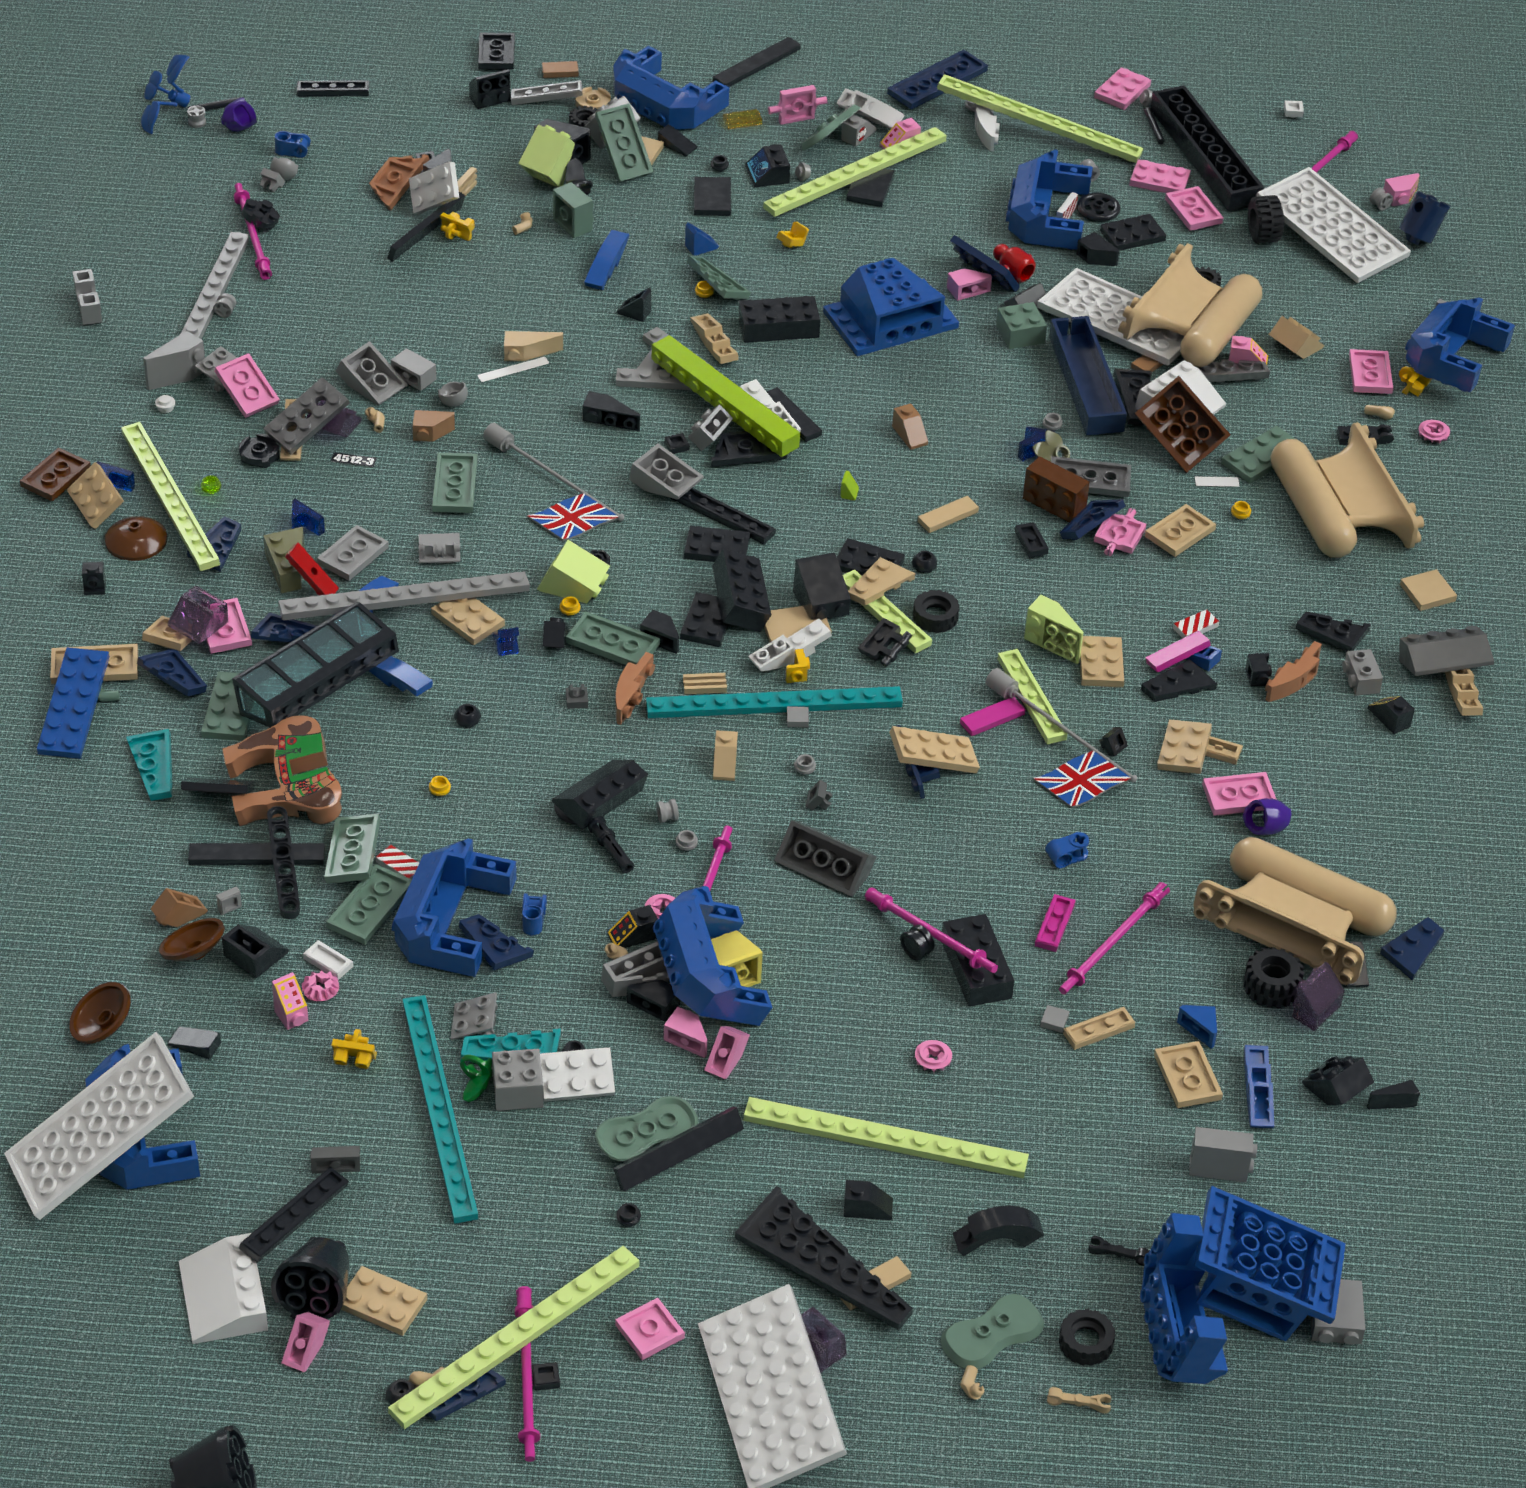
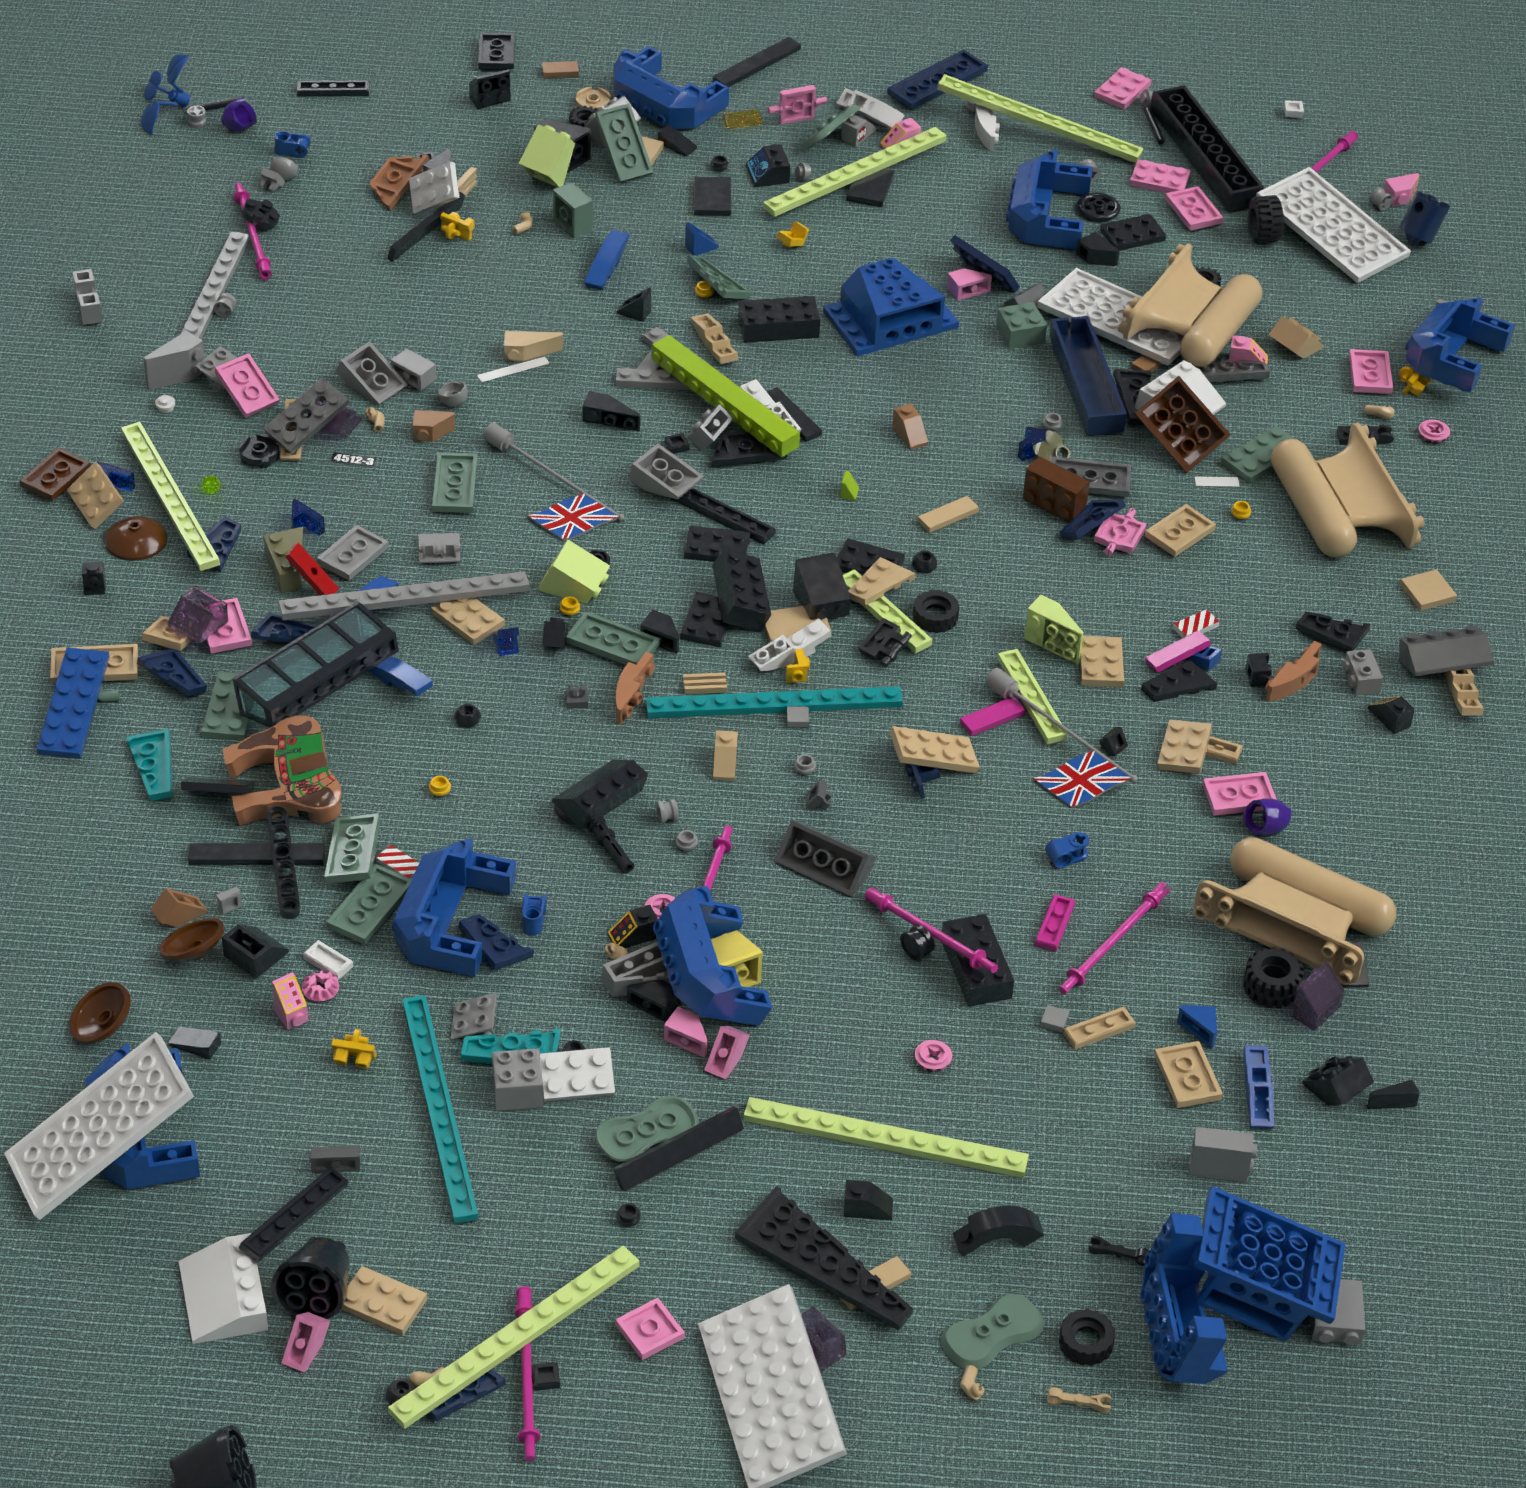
green piece [460,1055,493,1102] -> none
light grey tile [511,81,583,105] -> none
black piece [565,158,593,195] -> none
red piece [993,244,1036,283] -> none
black plate [1015,522,1049,558] -> none
white tile [1056,192,1078,219] -> none
dark blue wing [1380,917,1445,981] -> none

